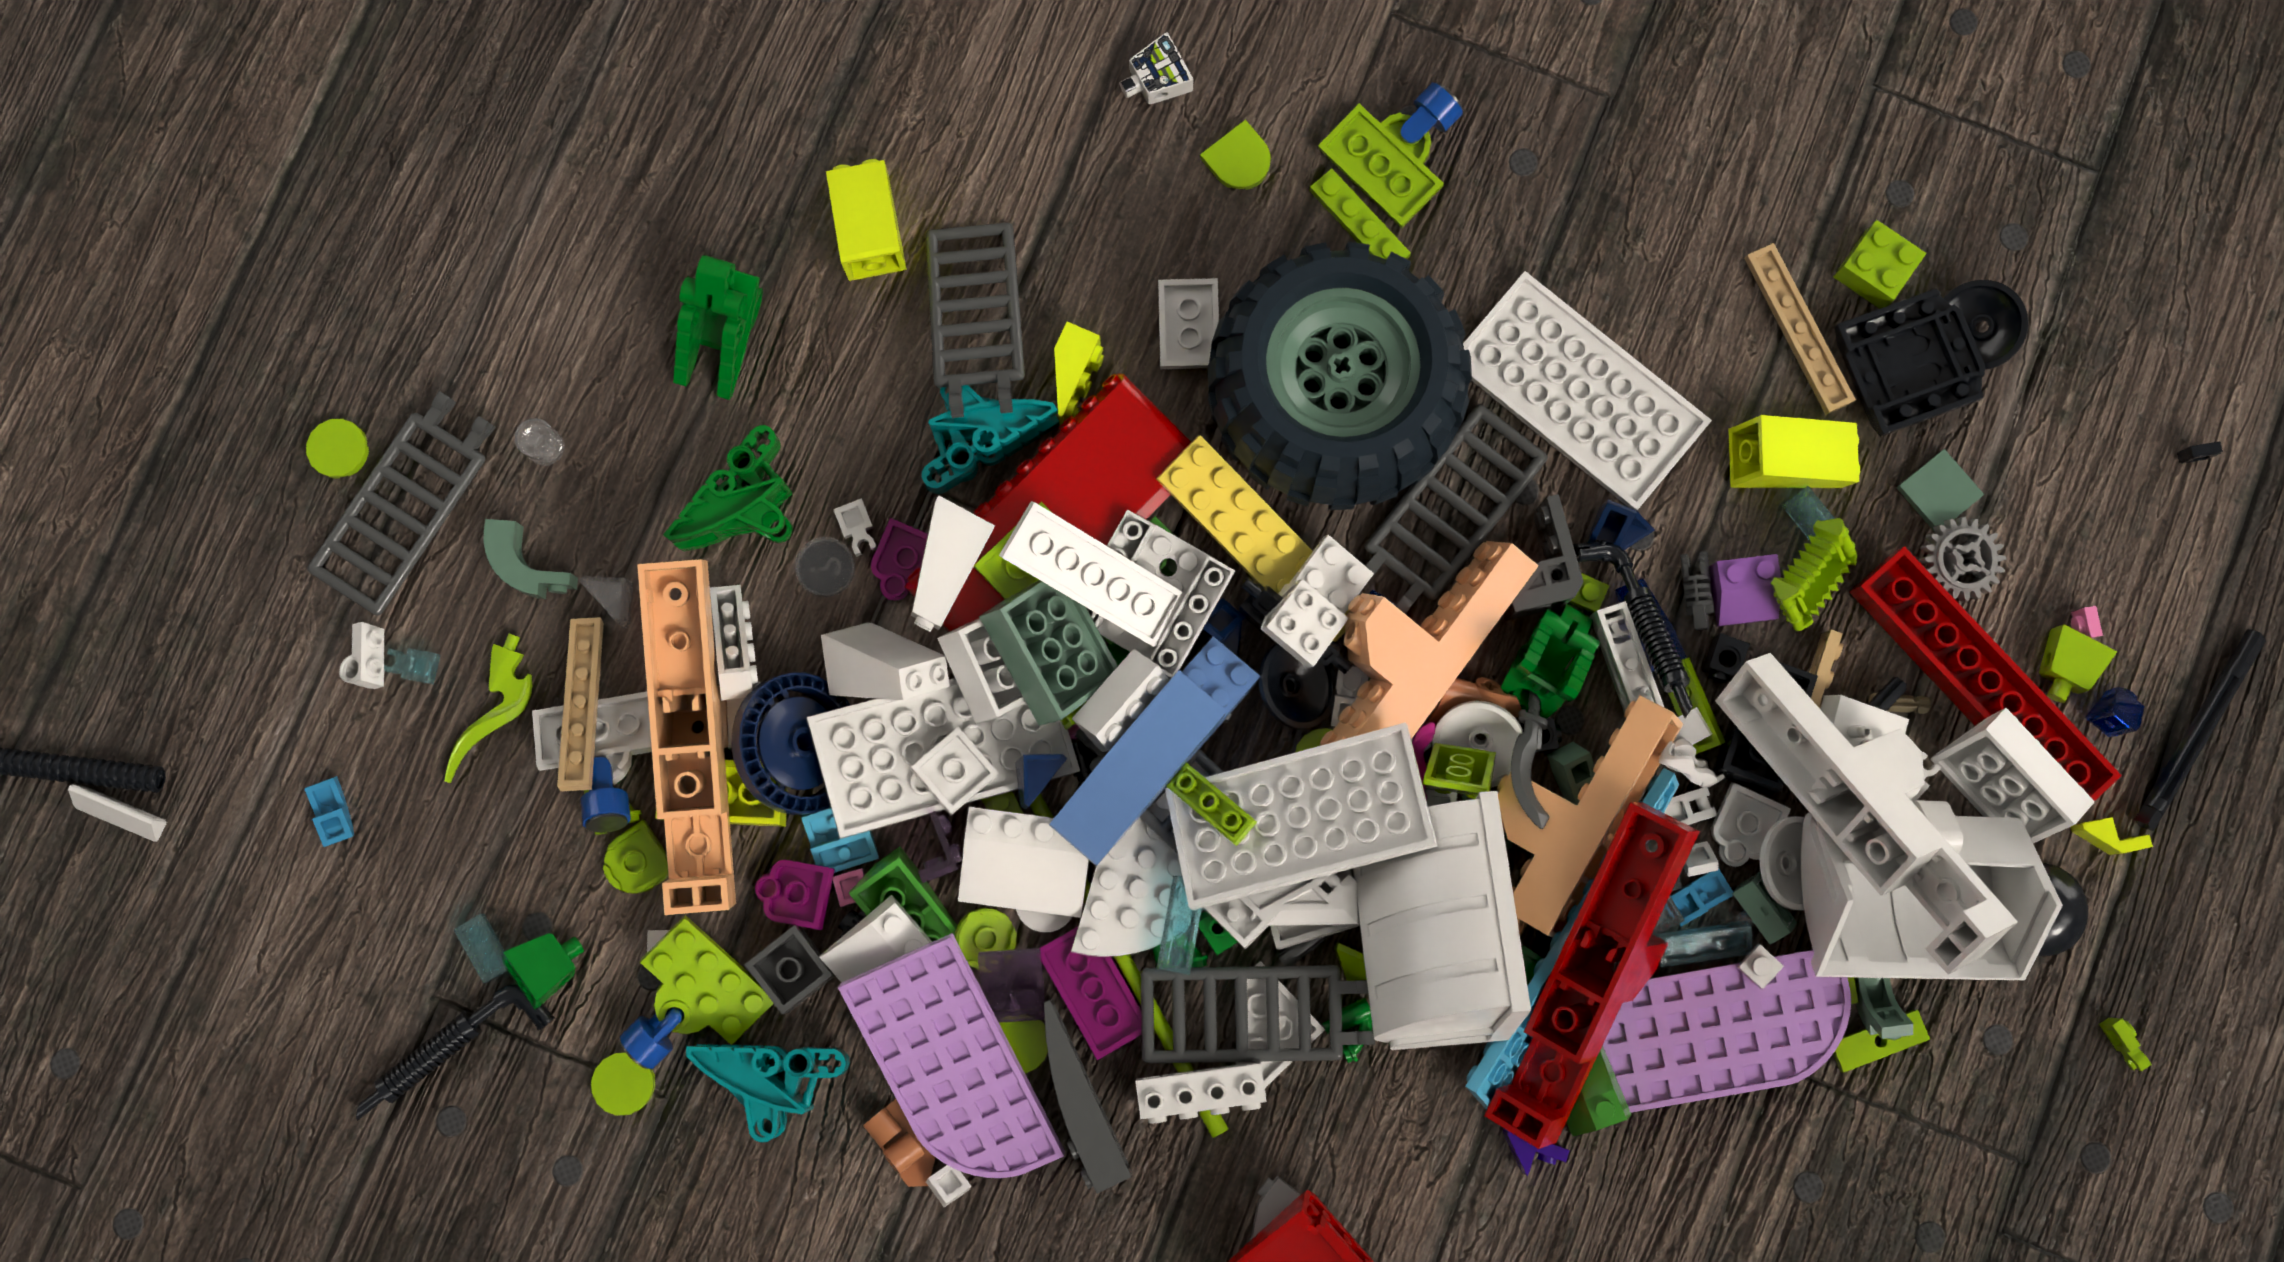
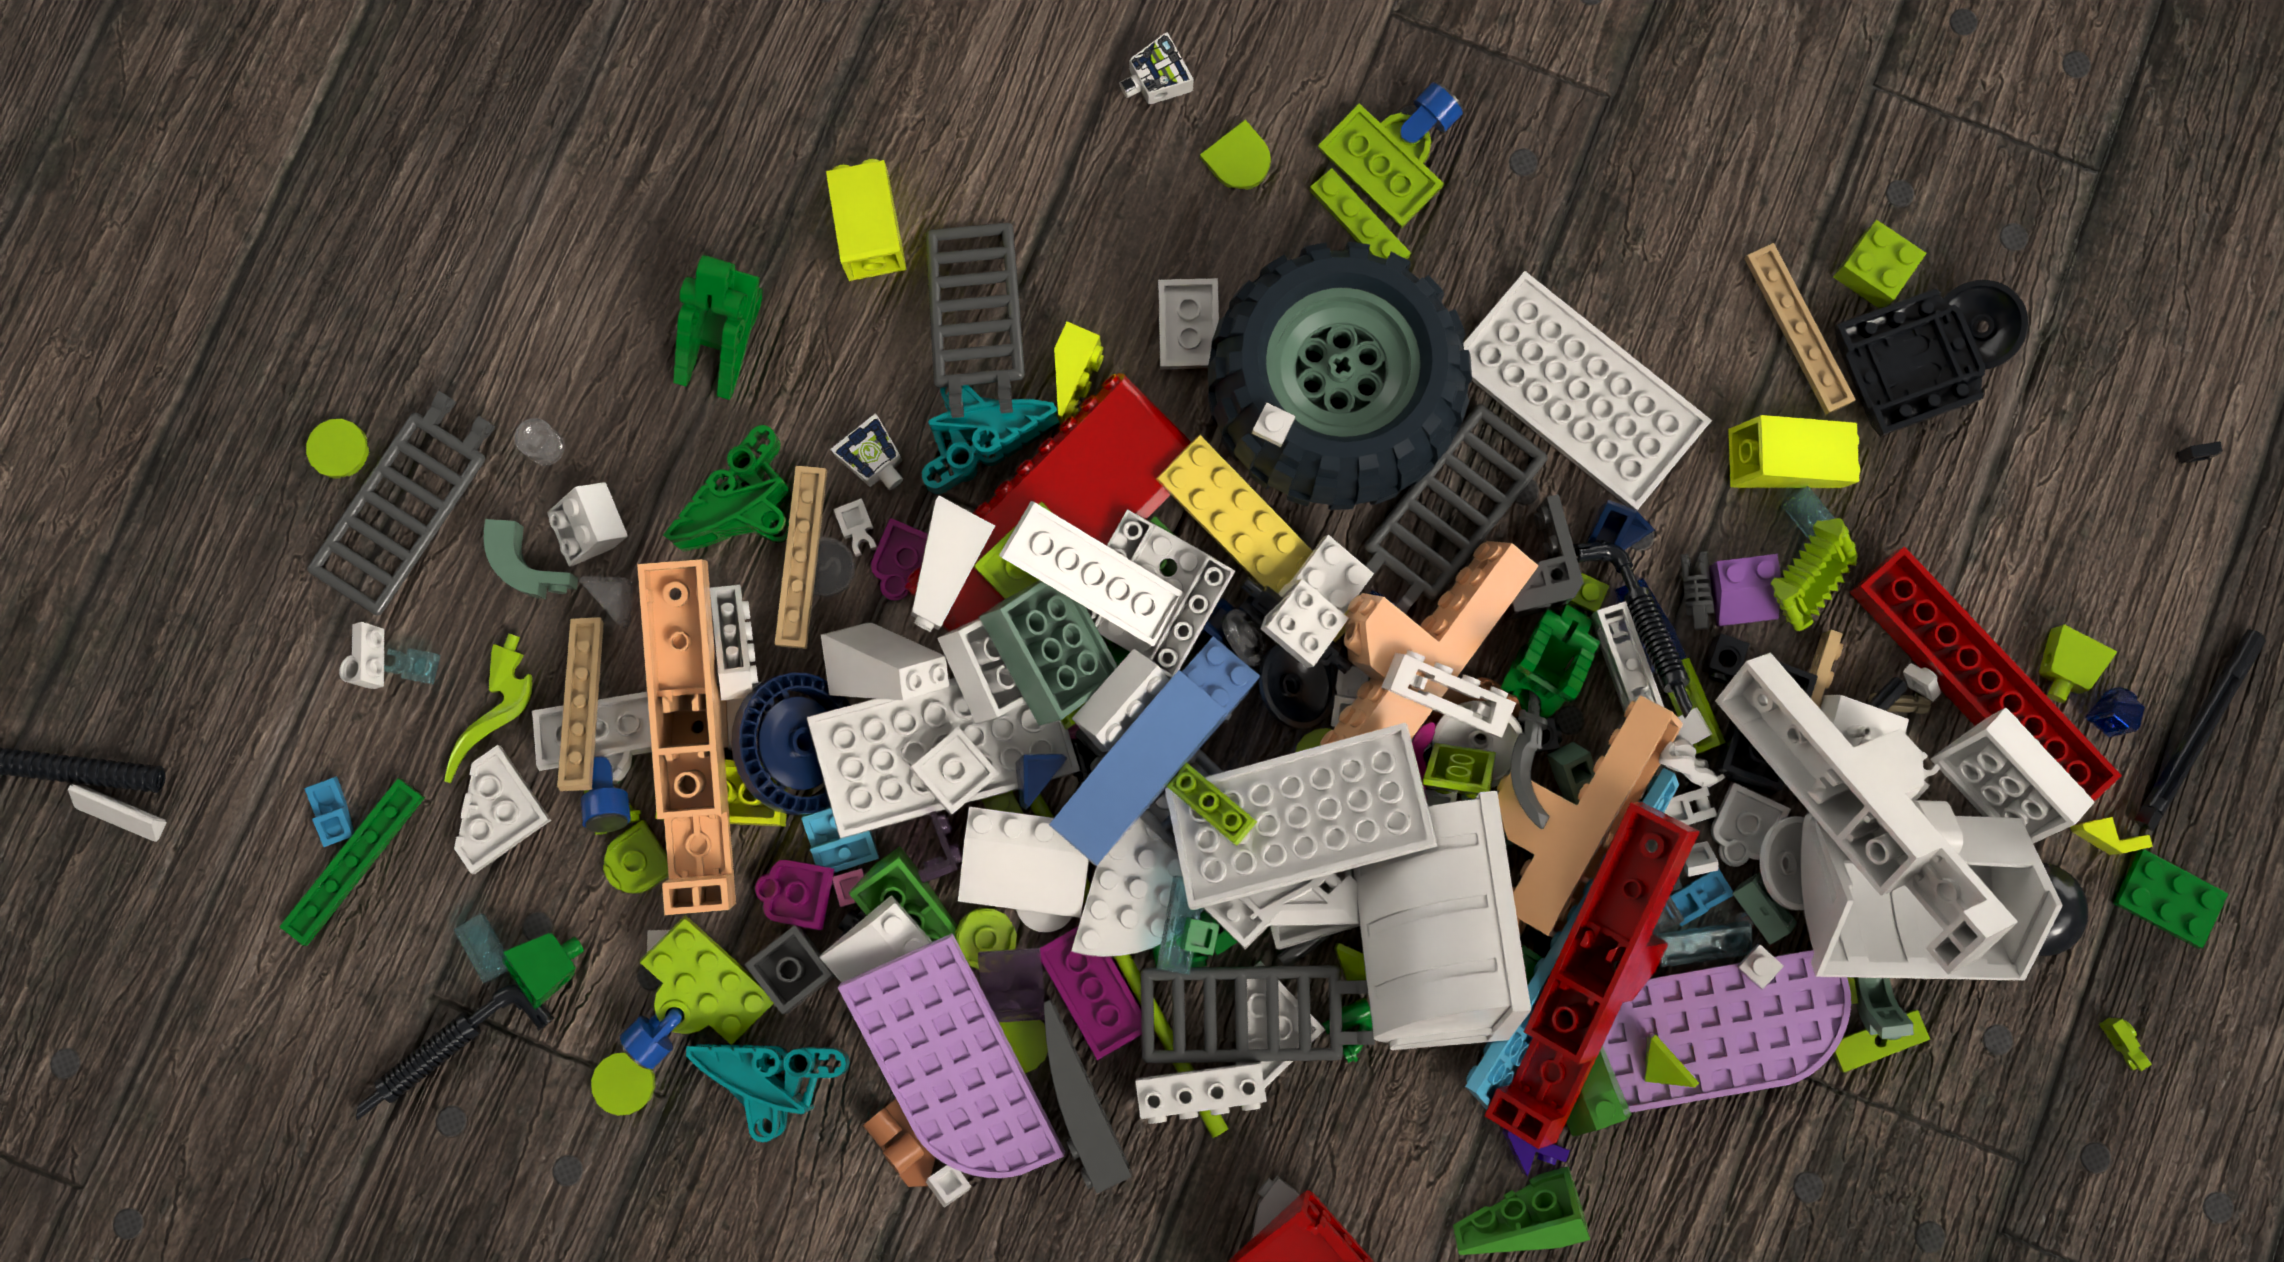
sand green tile [1896,449,1984,532] -> none
light grey gear [1919,517,2006,601] -> none
bright pink plate [2071,606,2103,639] -> none
none -> green plate [279,778,425,946]
none -> white plate [454,745,551,874]
none -> white slope [547,482,628,566]
none -> tan plate [775,466,827,649]
none -> torso [831,414,903,490]
none -> green plate [1180,917,1220,956]
none -> clear tile [1222,609,1267,667]
none -> white plate [1252,403,1295,447]
none -> white brick [1381,650,1516,738]
none -> bright green wedge [1453,1166,1590,1255]
none -> lime slope [1645,1033,1700,1088]
none -> white plate [1903,663,1941,702]
none -> green plate [2113,849,2228,949]

